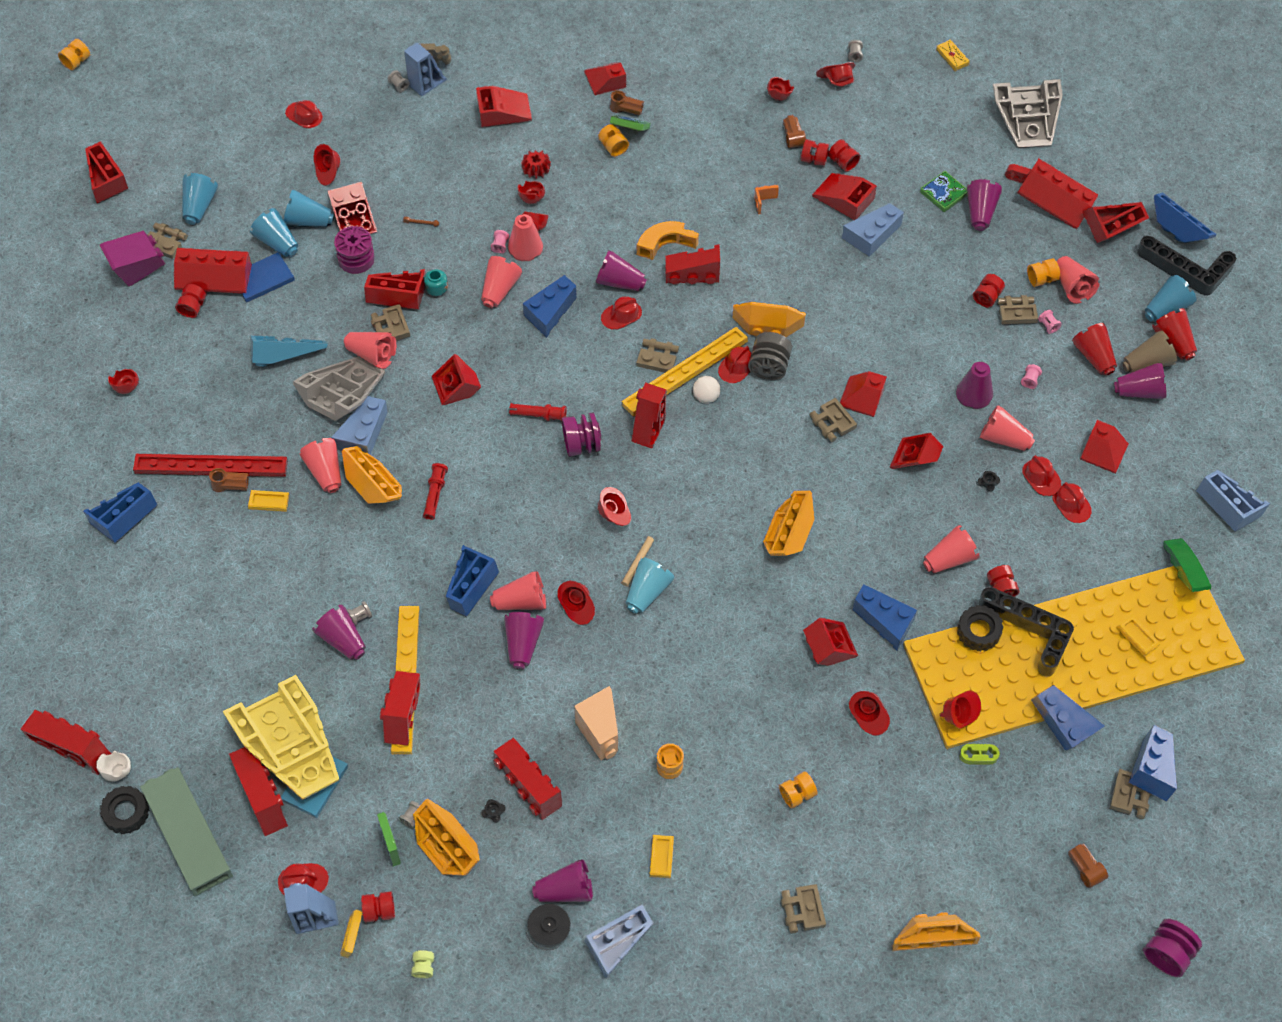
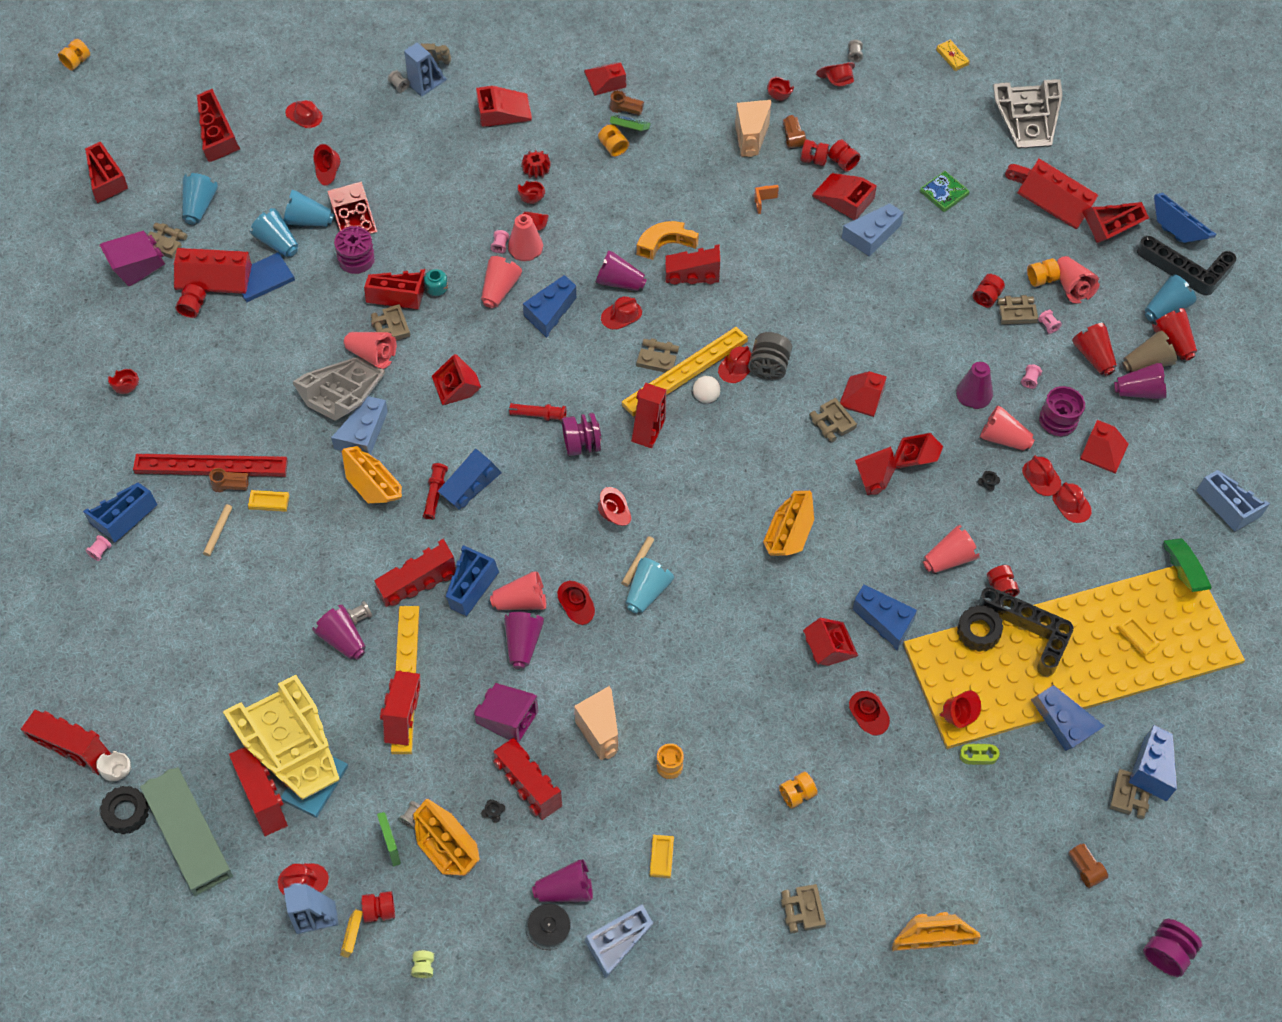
dark azure wedge [250,335,328,366] -> none
coral cone [300,438,342,493] -> none
dark orange hinge [403,217,439,227] -> none
light orange wedge [732,302,806,337] -> none
magenta cone [966,179,1002,231] -> none
none -> bright pink bush [85,535,112,561]
none -> red wedge [197,89,240,162]
none -> tan bar [203,504,232,556]
none -> red wedge [374,538,456,607]
none -> blue wedge [438,448,502,510]
none -> magenta slope [474,683,538,743]
none -> light nougat slope [735,100,771,157]
none -> red slope [855,446,897,495]
none -> magenta wheel [1039,386,1085,437]

